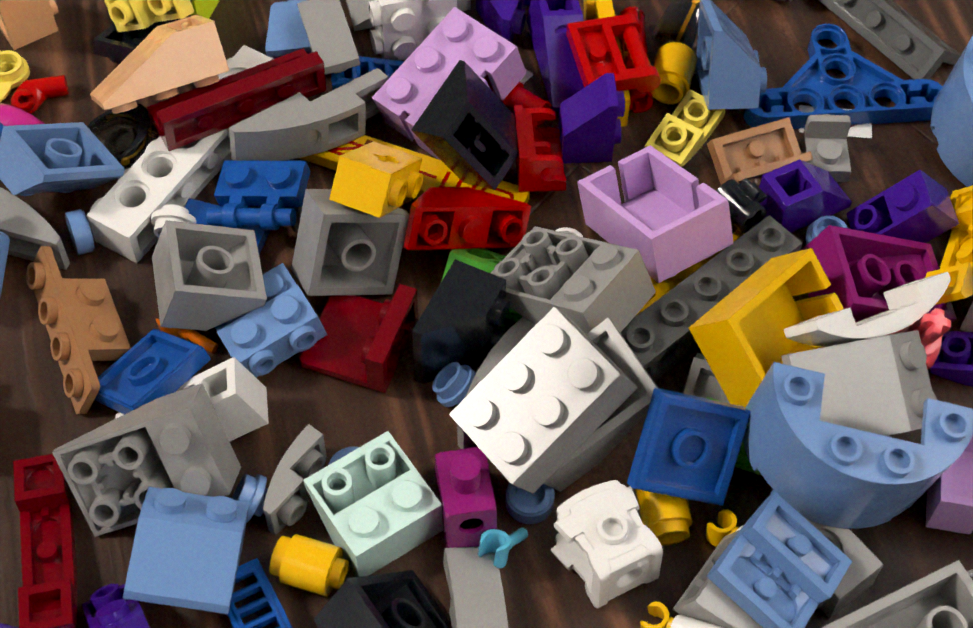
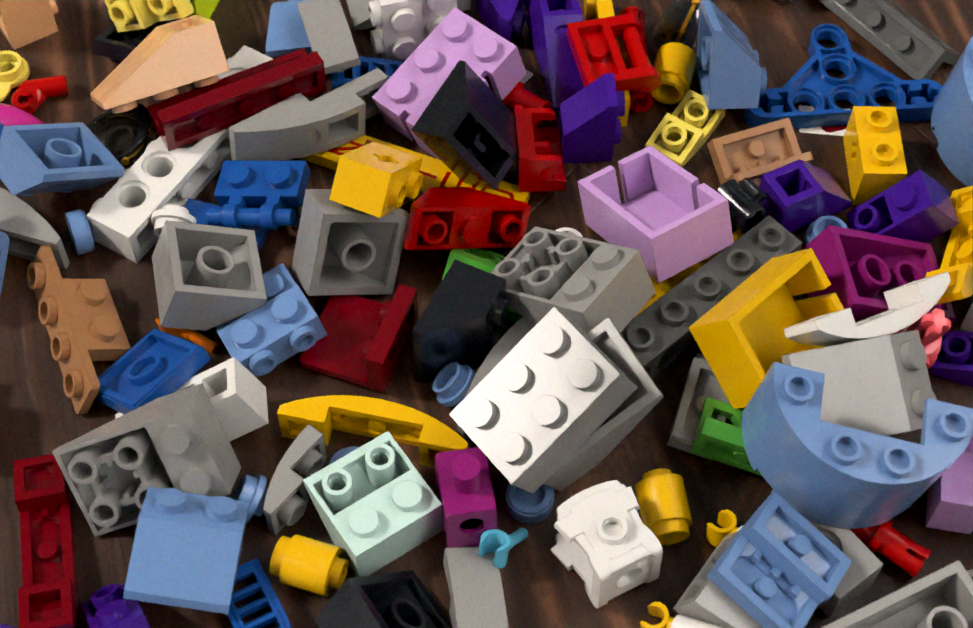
blue plate [627,387,751,506] -> none
light grey bracket [801,114,851,182] -> none
none -> yellow slope [277,395,468,467]
none -> yellow brick [843,106,908,205]
none -> red pin [850,520,931,578]

